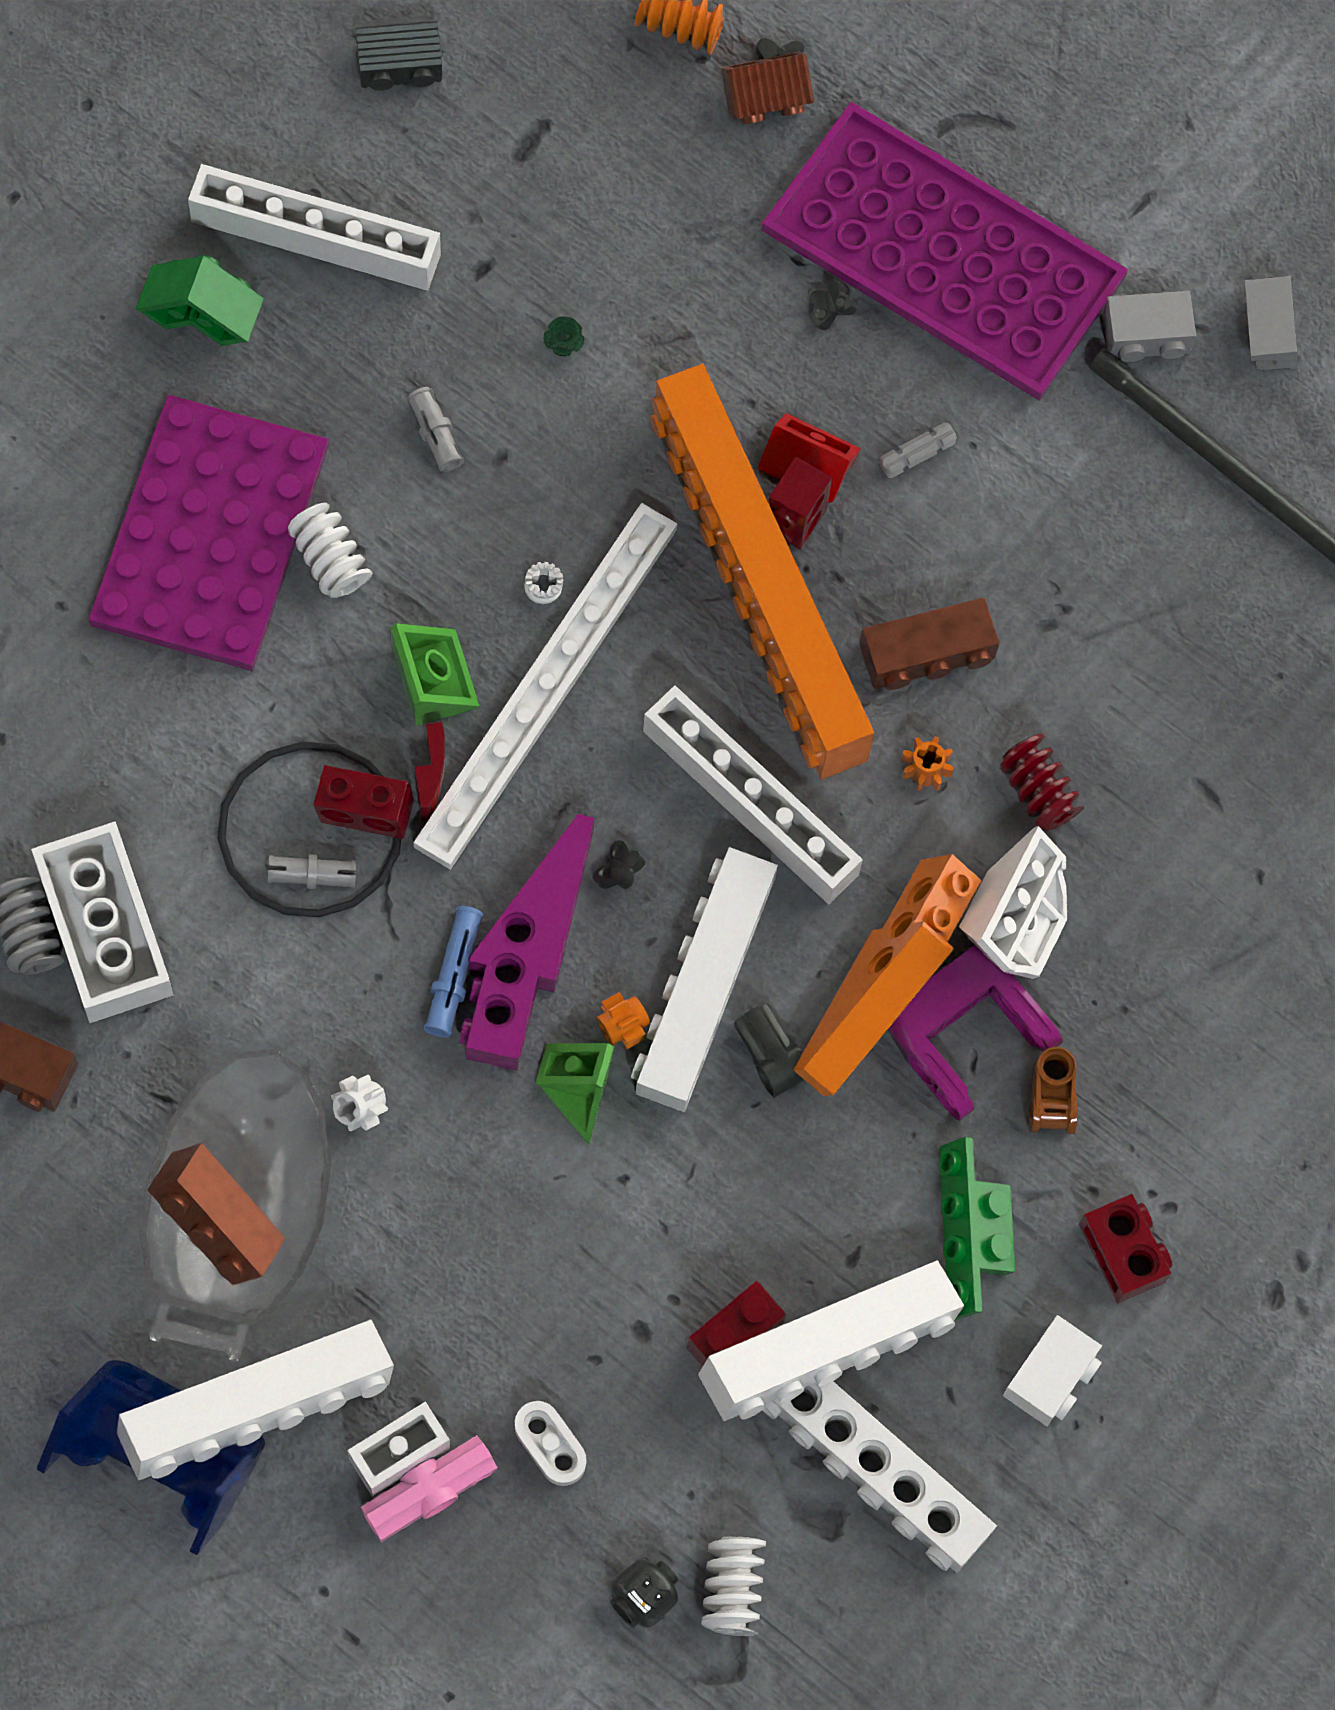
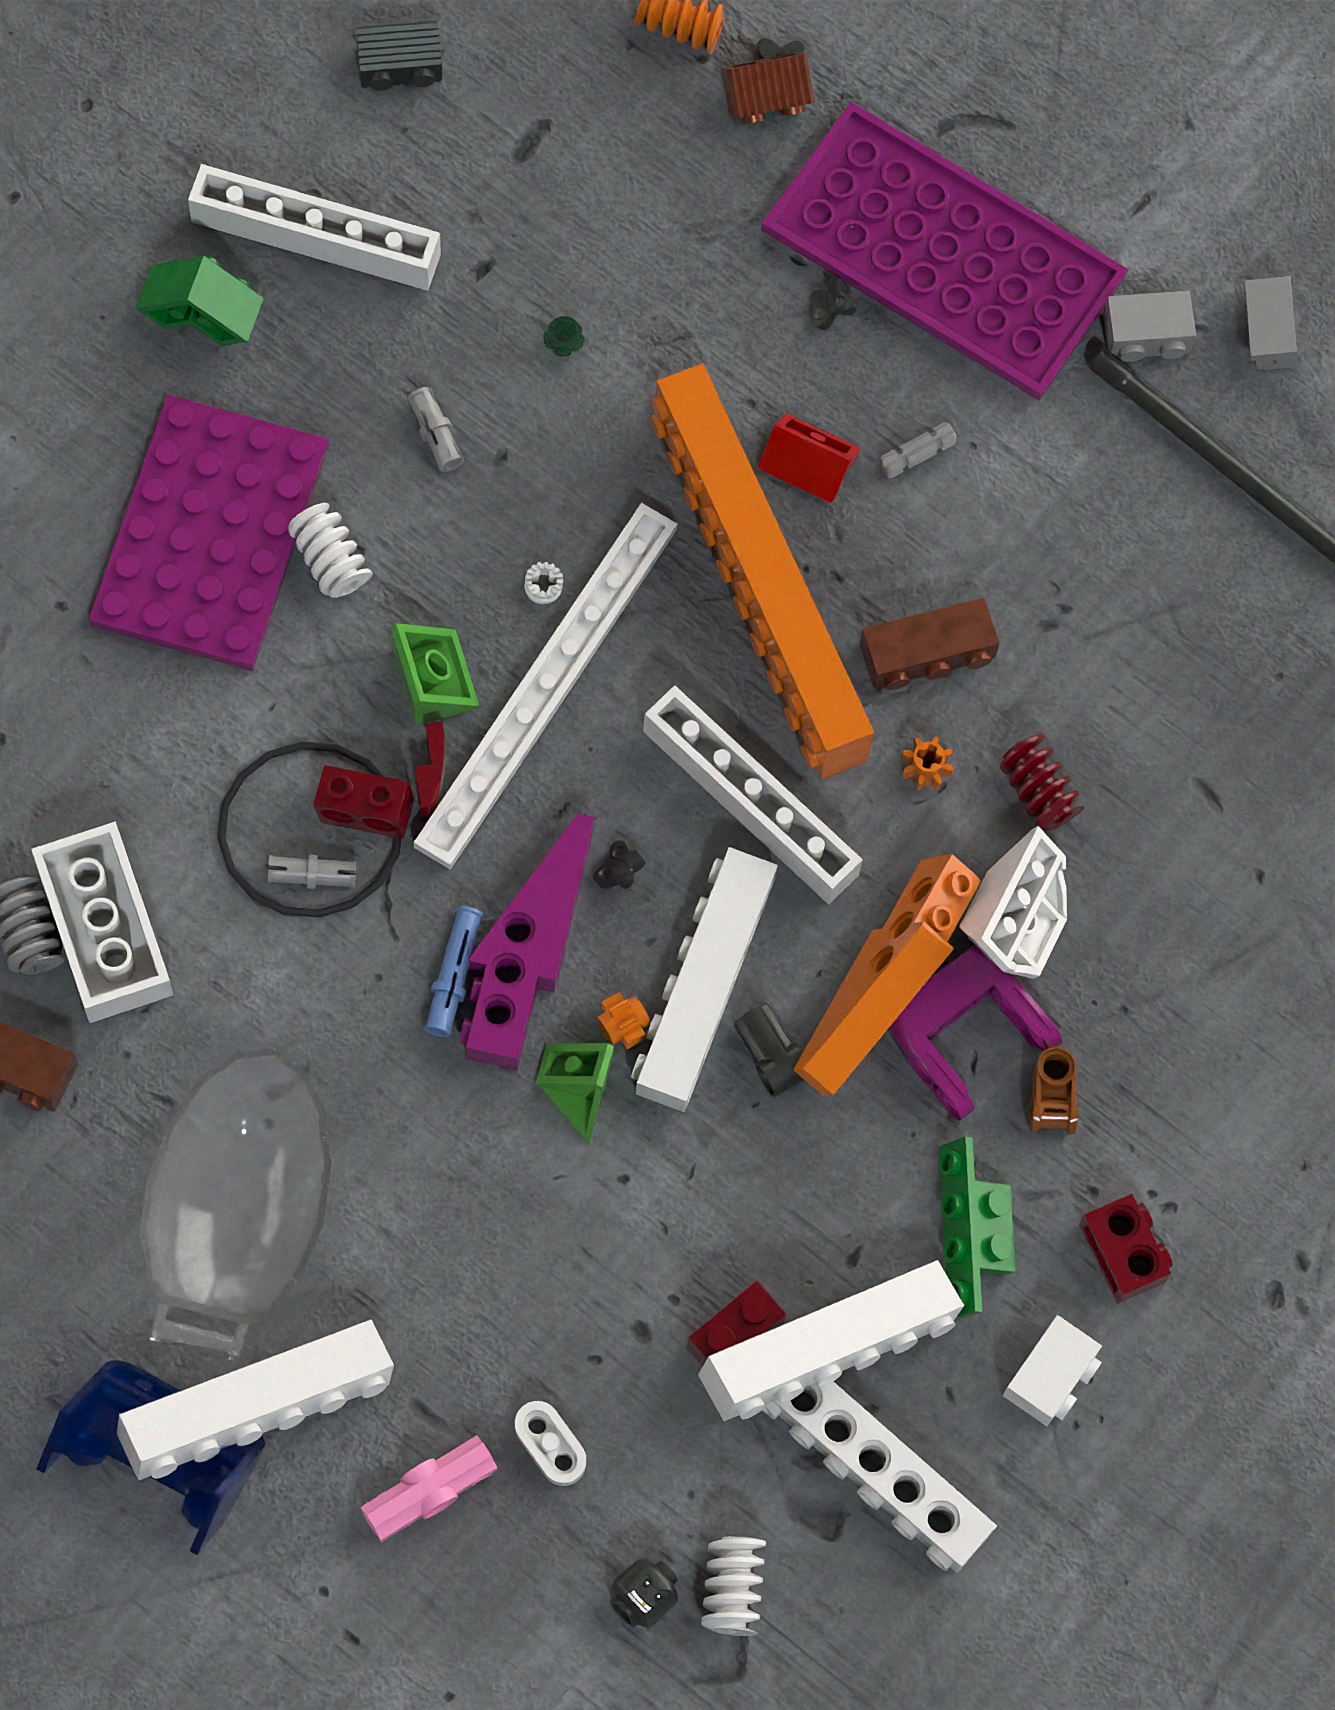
copper brick [147,1143,286,1285] -> none
white gear [331,1075,388,1131] -> none
white brick [347,1401,450,1498] -> none
dark red brick [768,457,832,550] -> none

